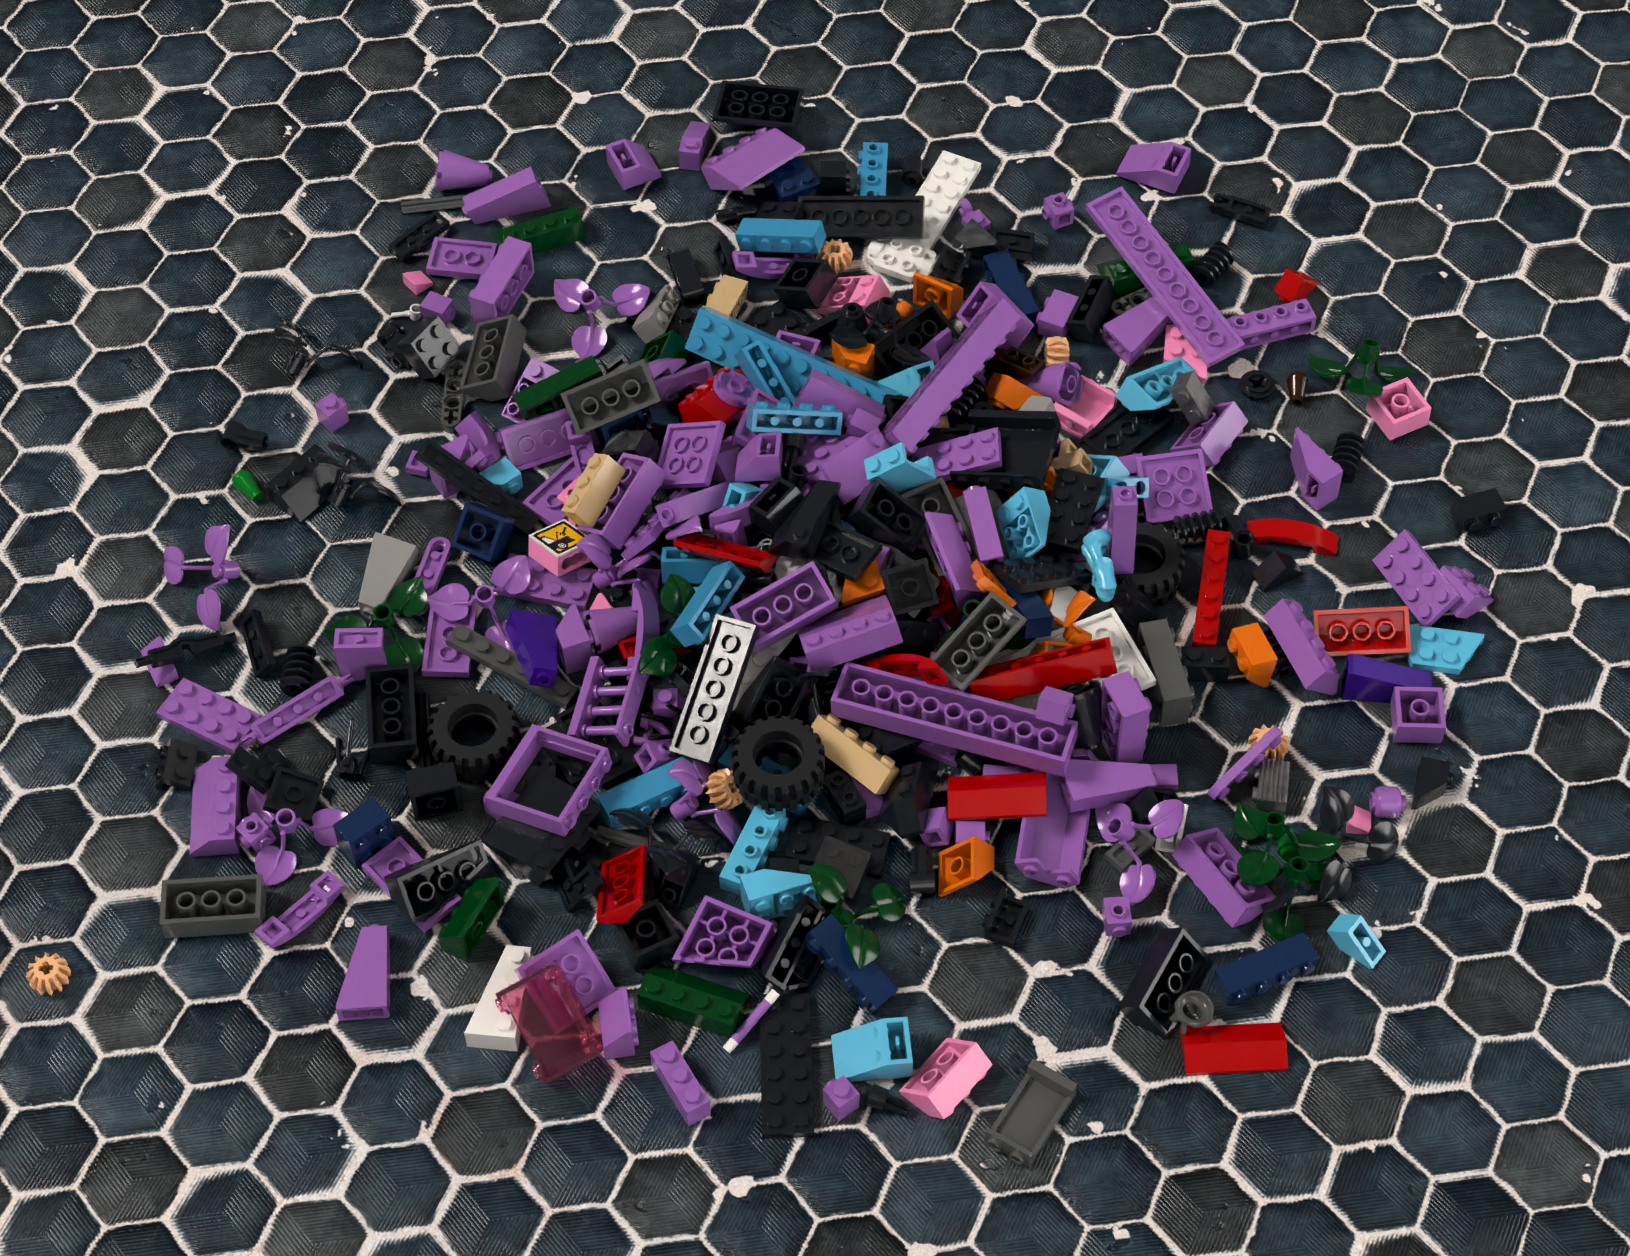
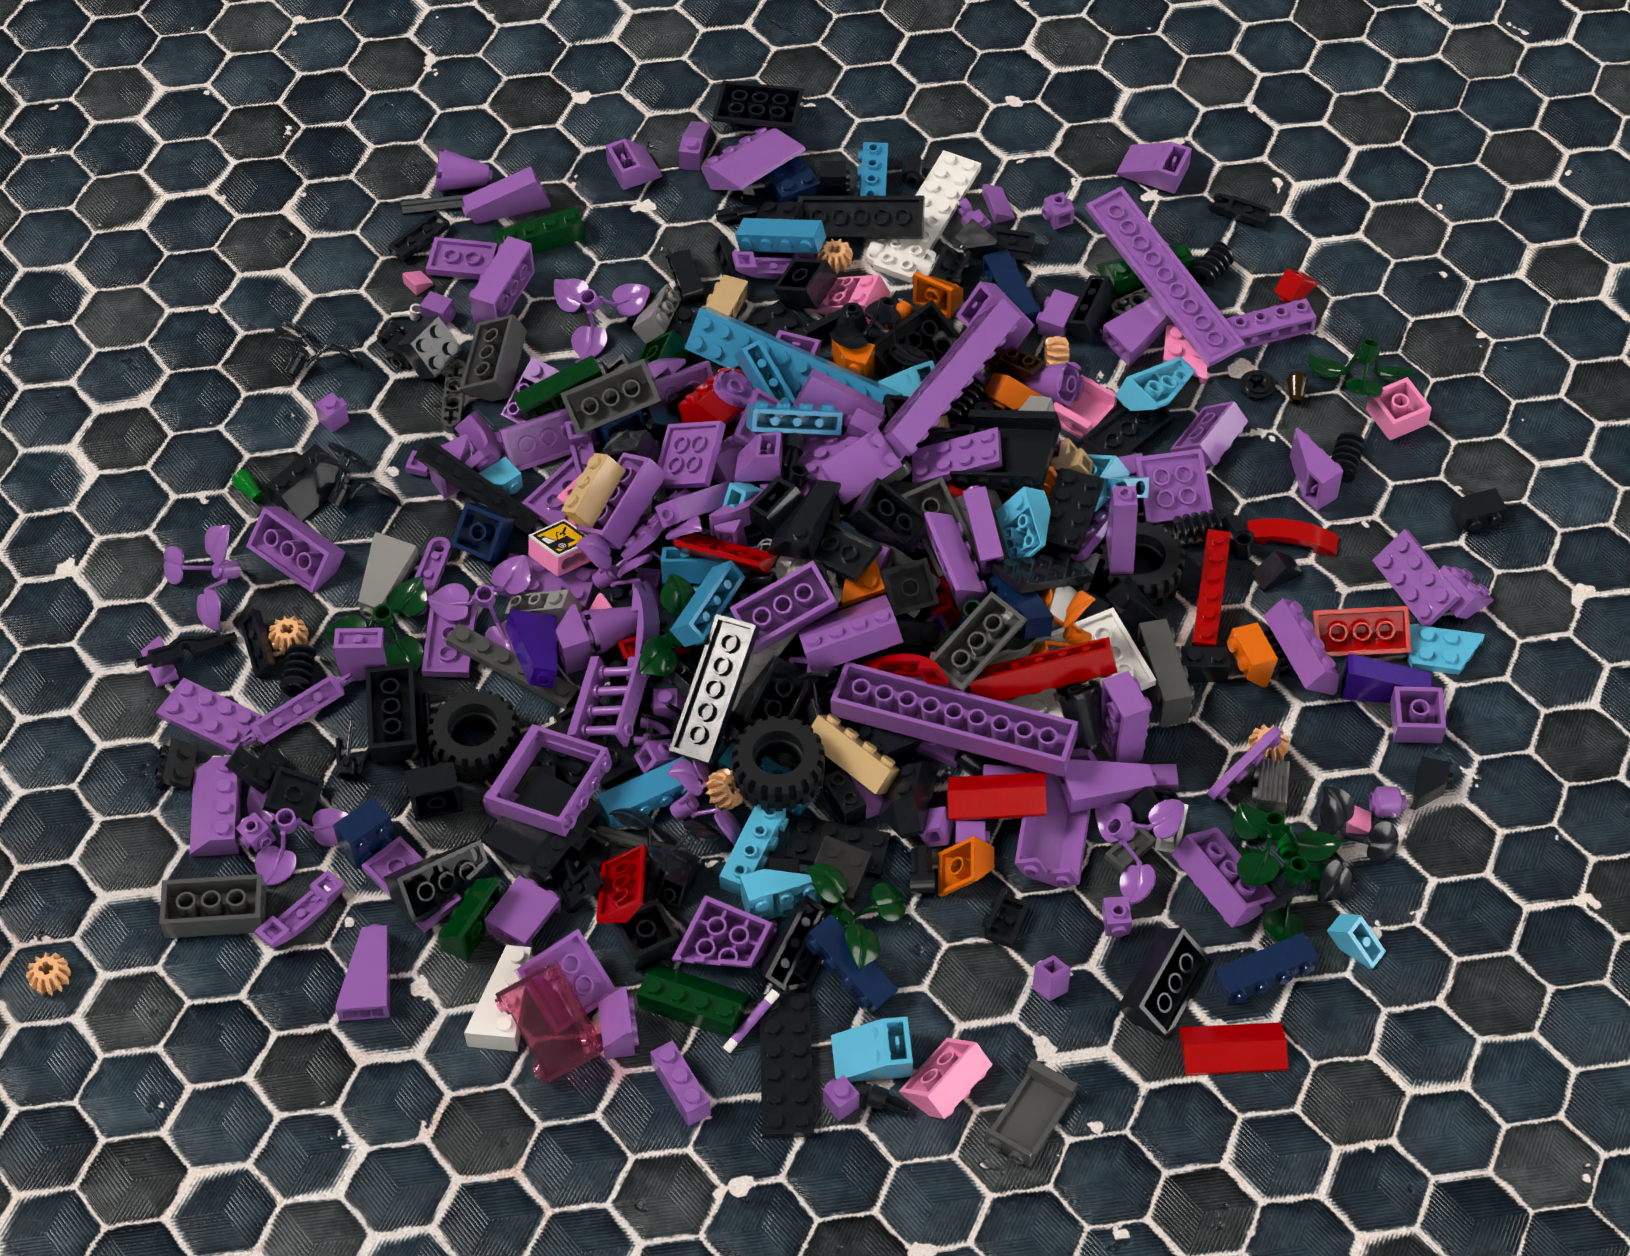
black piece [220,421,269,452] -> none
medium azure panel [864,442,936,495] -> none
medium lavender slope [920,327,954,366] -> none
orange wing [970,559,1017,608] -> none
medium lavender brick [1035,686,1076,726] -> none
medium azure piece [1081,529,1117,602] -> none
flat silver brick [1169,370,1215,425] -> none
dark grey piece [1169,990,1214,1035] -> none
none -> medium lavender slope [246,506,346,593]
none -> light nougat gear [268,615,309,655]
none -> medium lavender panel [484,875,562,948]
none -> light grey slope [505,589,582,626]
none -> medium lavender slope [982,184,1015,224]
none -> medium lavender brick [1032,955,1071,1001]

